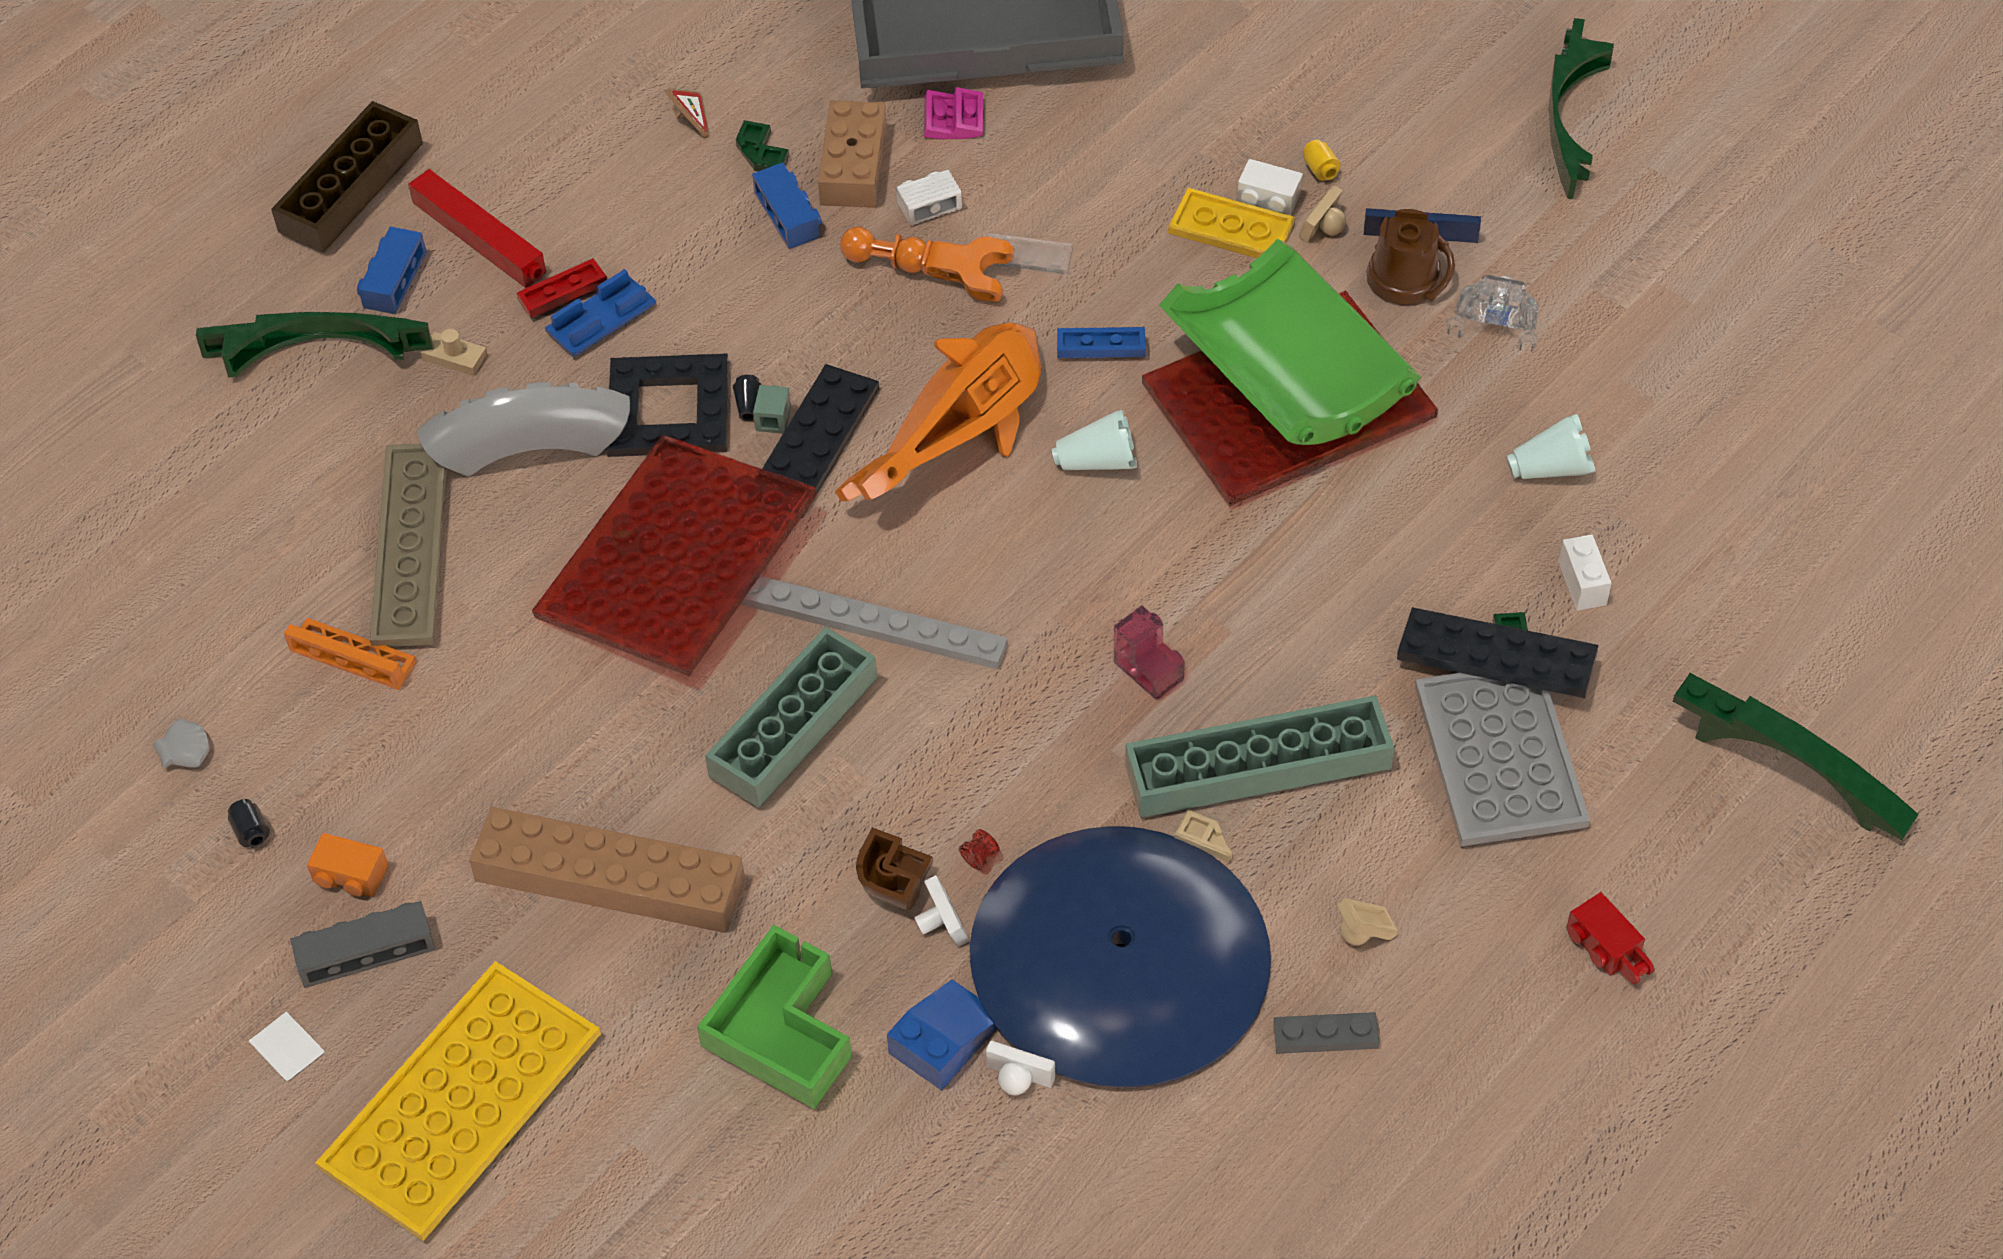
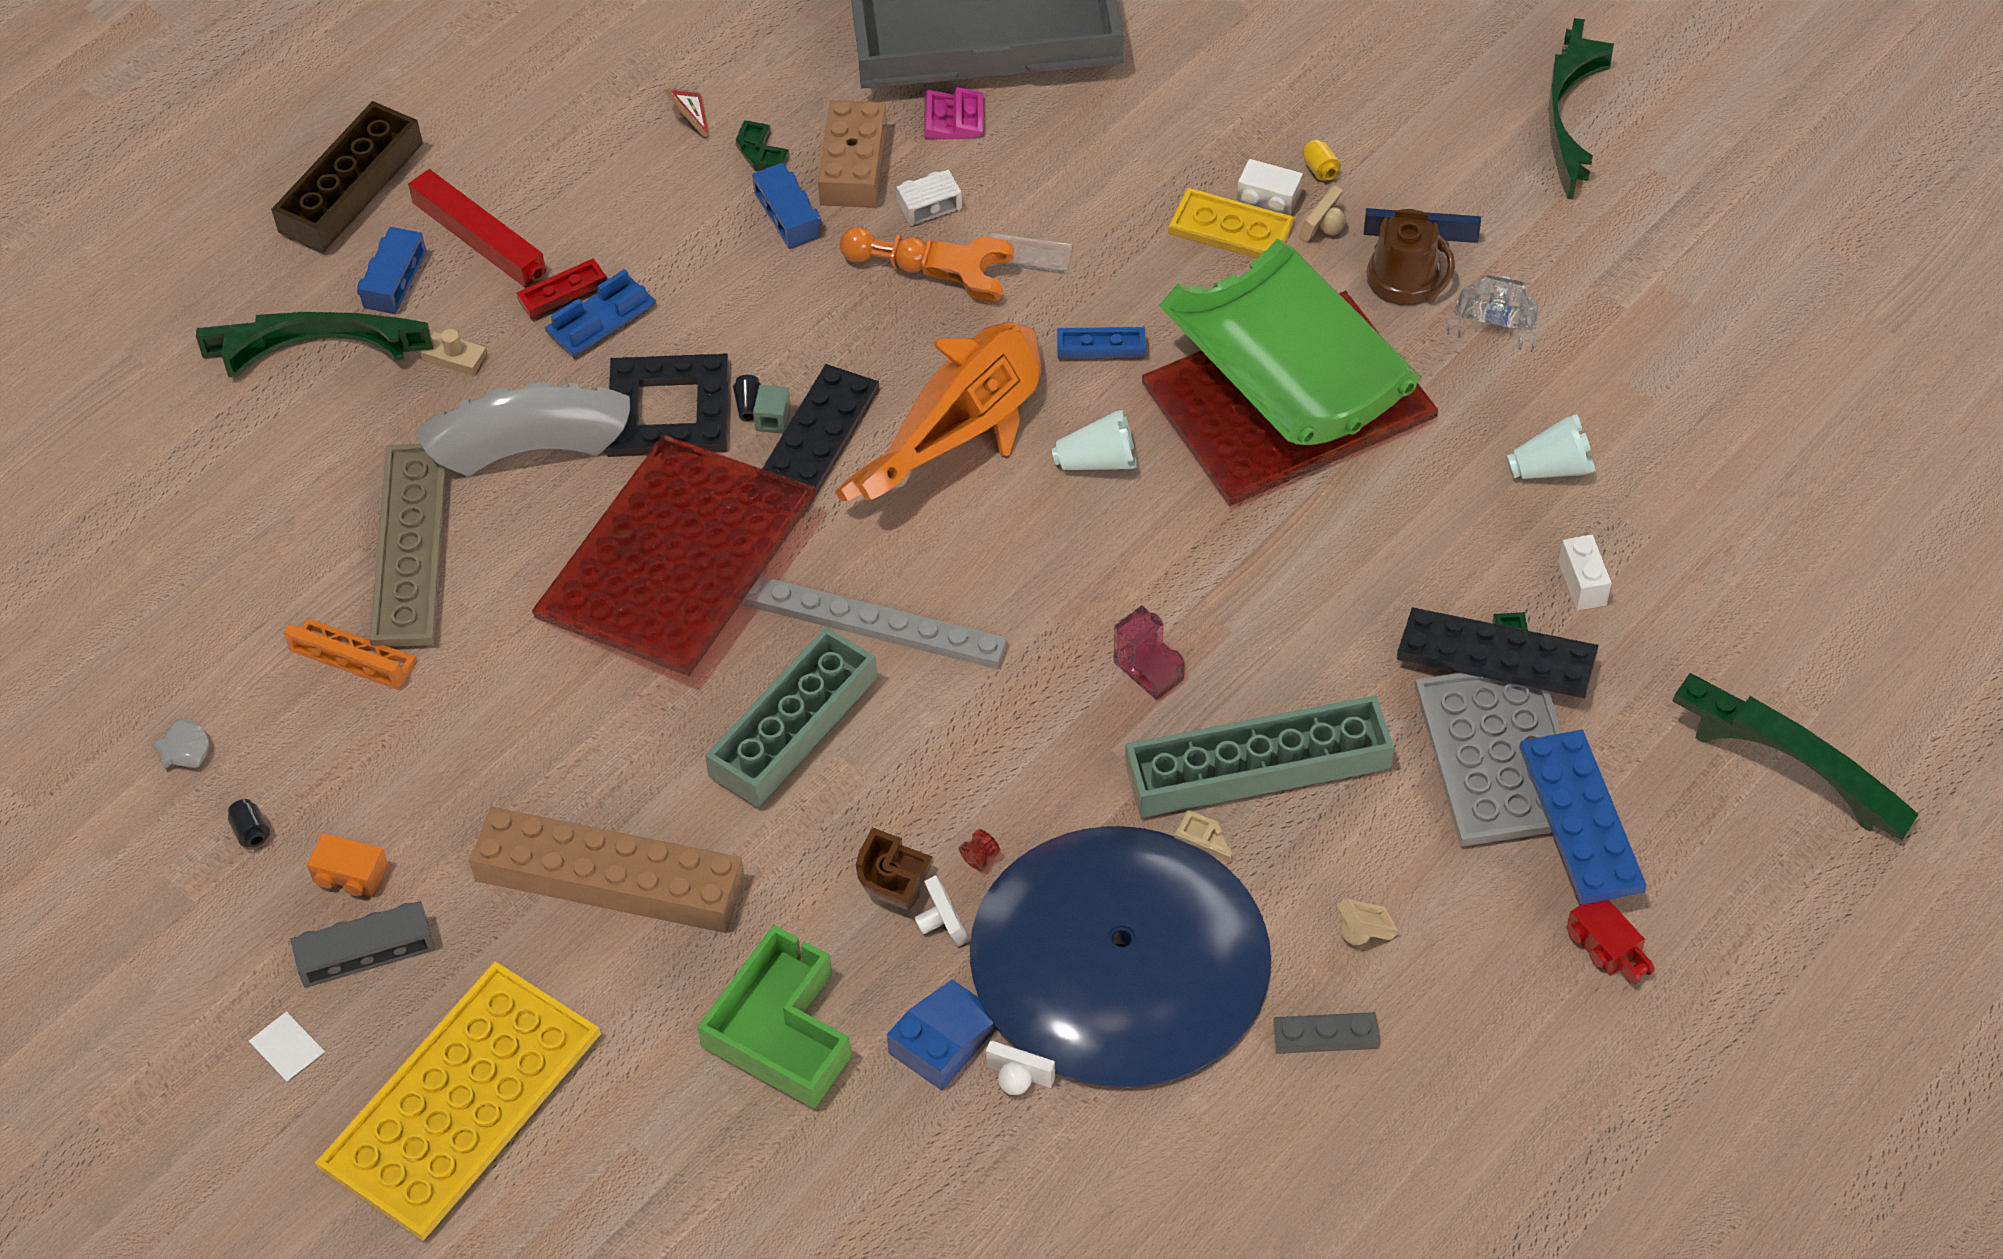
none -> blue plate [1520,729,1647,905]

